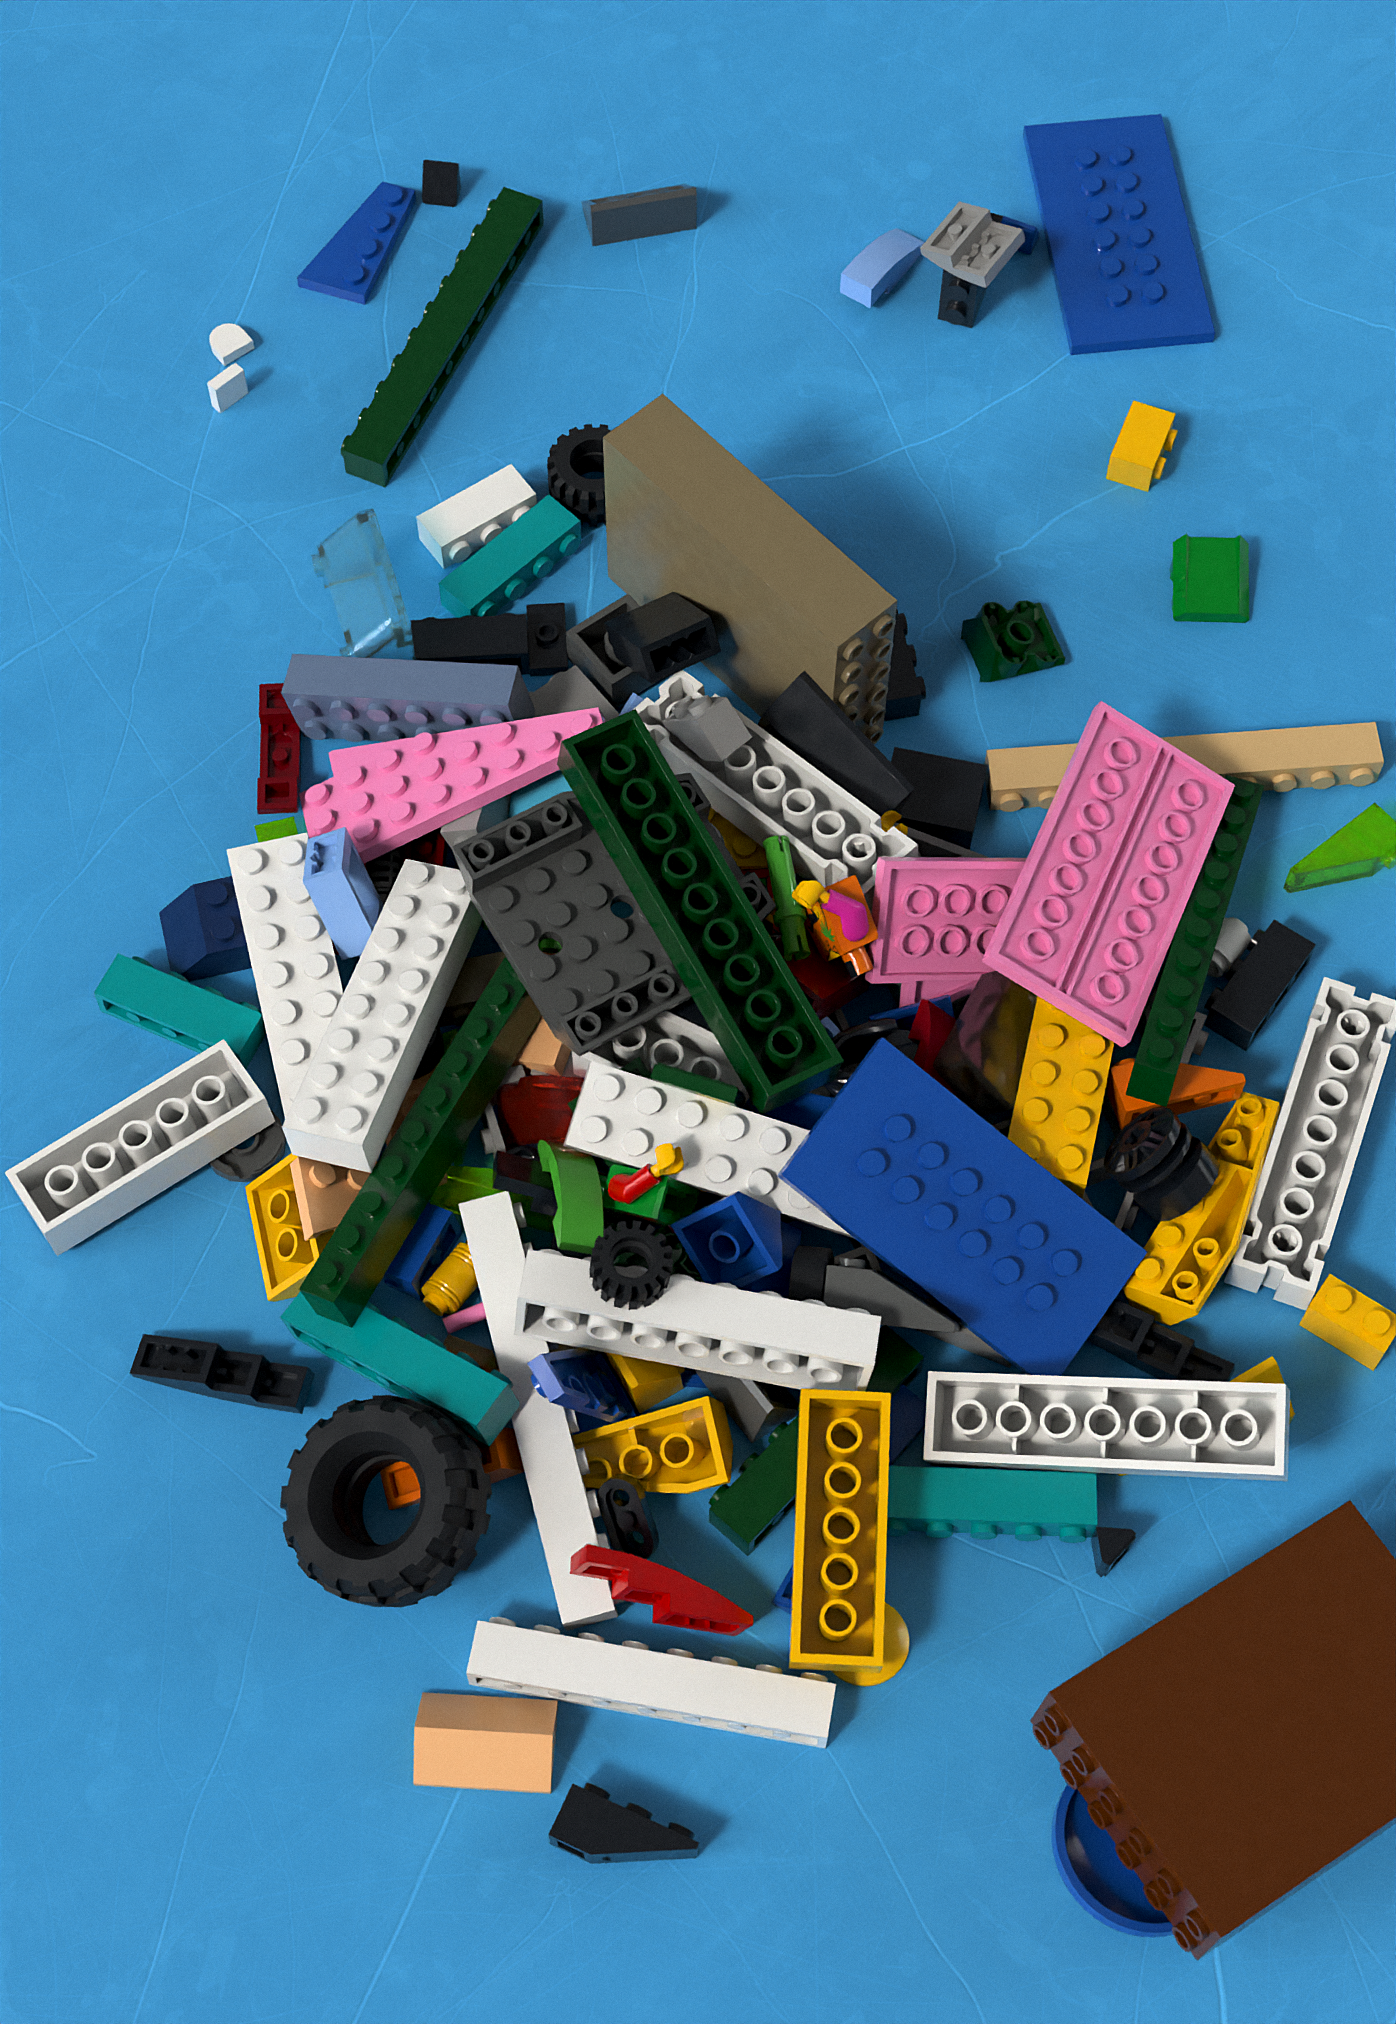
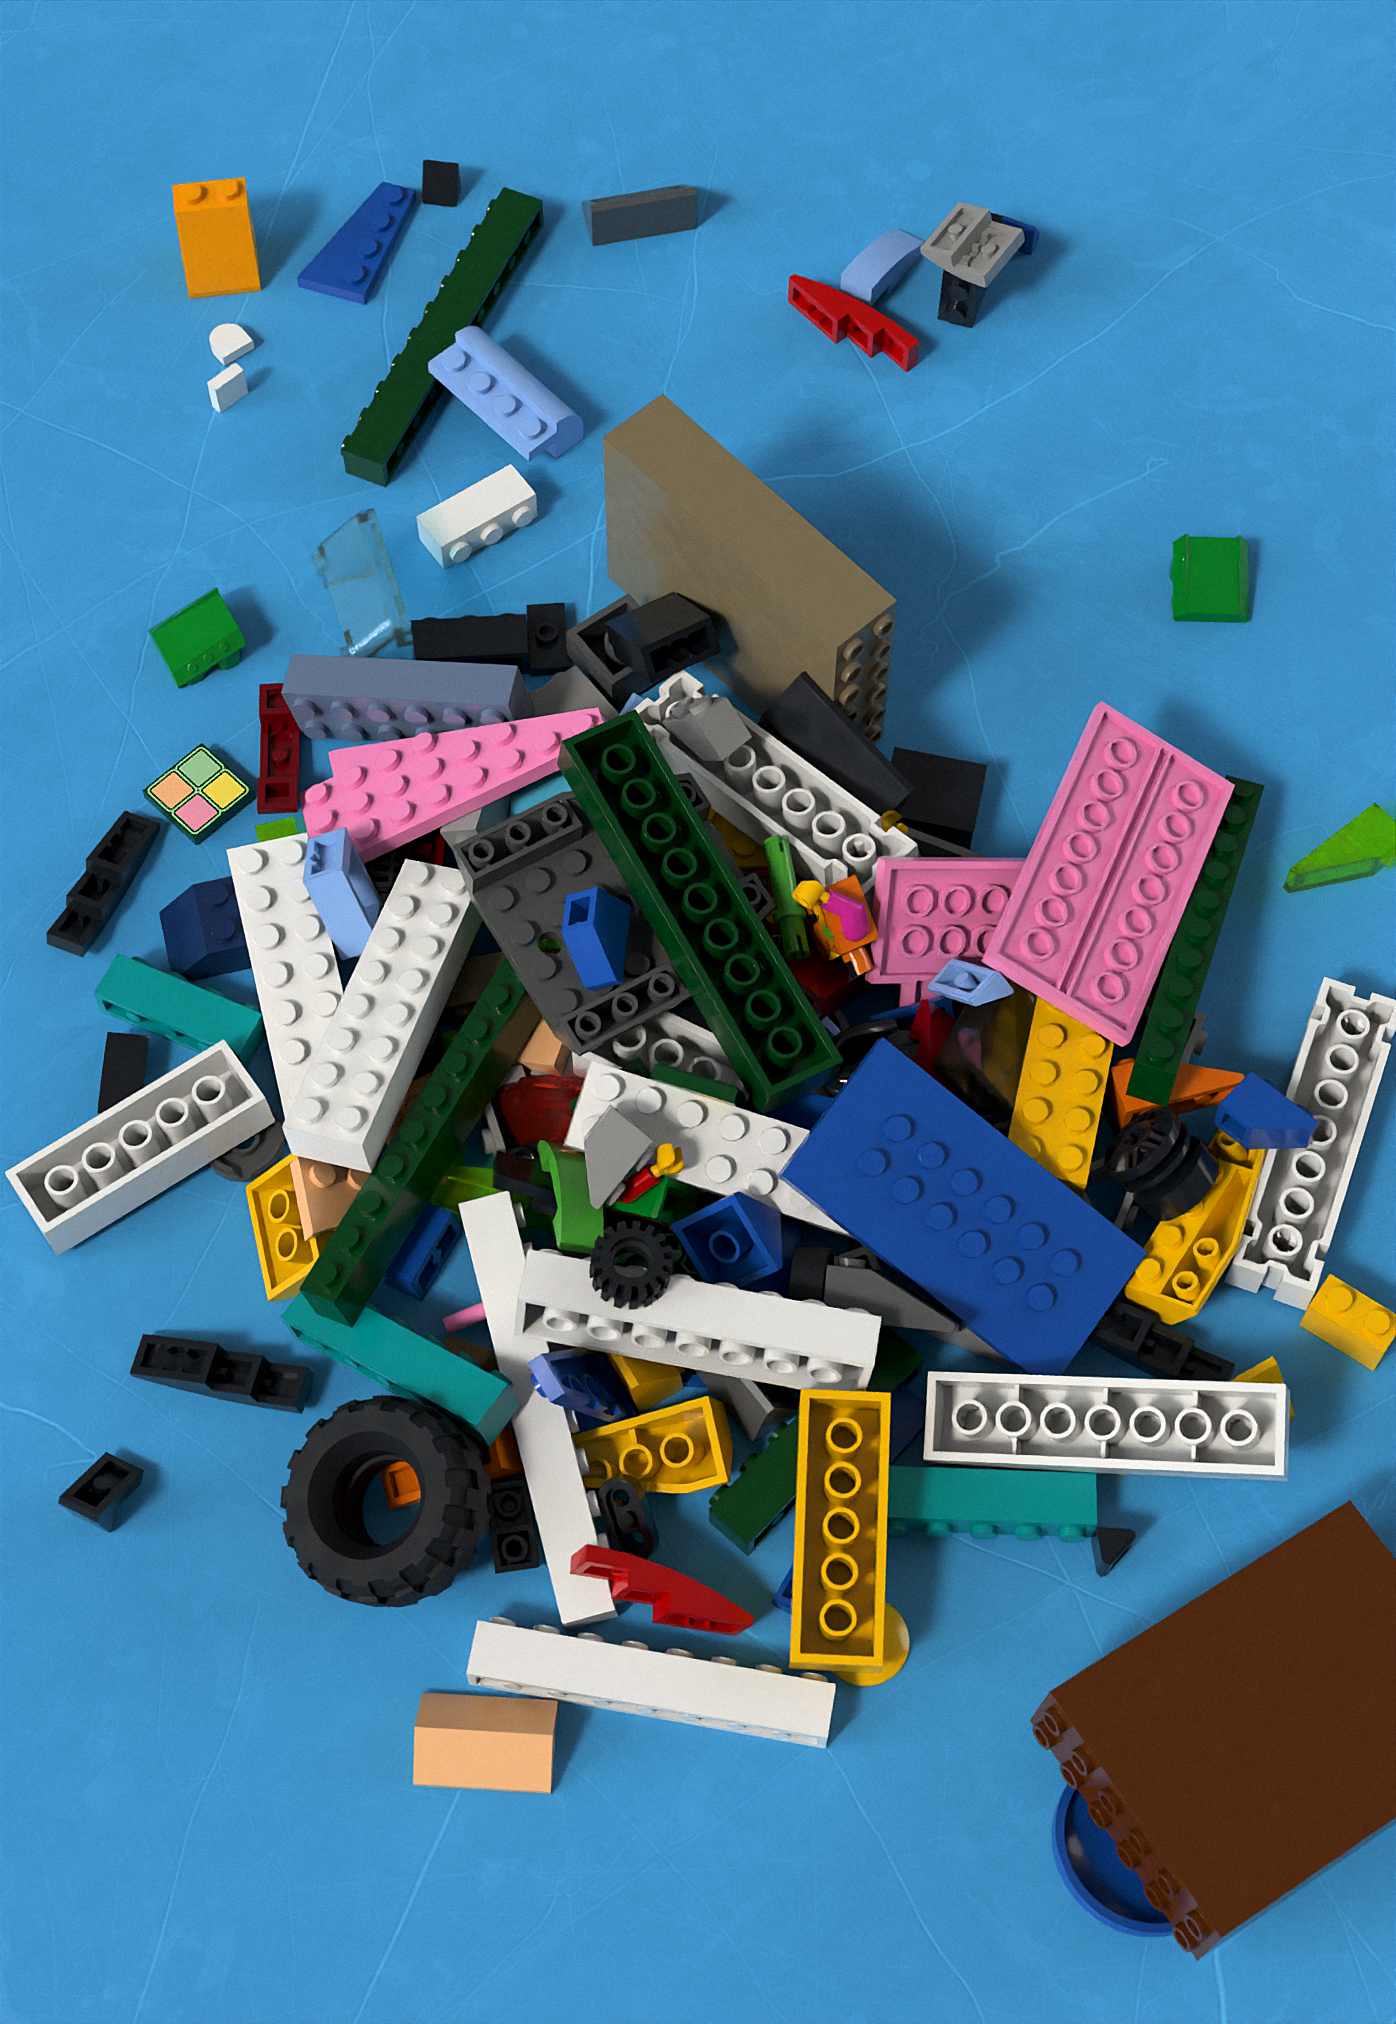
yellow head [421,1240,478,1316] -> none
teal brick [439,494,581,618] -> none
black tyre [547,424,611,527] -> none
black slope [548,1783,699,1864] -> none
black slope [884,609,926,721] -> none
dark green slope [961,601,1066,682] -> none
tan brick [984,722,1384,812] -> none
blue plate [1023,114,1215,355] -> none
yellow brick [1106,400,1178,492] -> none
black brick [1204,920,1316,1051] -> none
white brick [1207,917,1251,978] -> none
none -> black slope [46,811,160,957]
none -> black slope [58,1452,144,1533]
none -> black slope [97,1032,150,1114]
none -> tile [142,743,255,846]
none -> green slope [148,587,246,688]
none -> light orange slope [172,177,261,299]
none -> light blue brick [428,326,583,461]
none -> black slope [487,1479,539,1574]
none -> blue slope [561,886,631,991]
none -> light grey slope [583,1104,654,1210]
none -> red slope [788,274,920,373]
none -> light blue slope [926,958,1014,1006]
none -> blue slope [1213,1071,1319,1149]

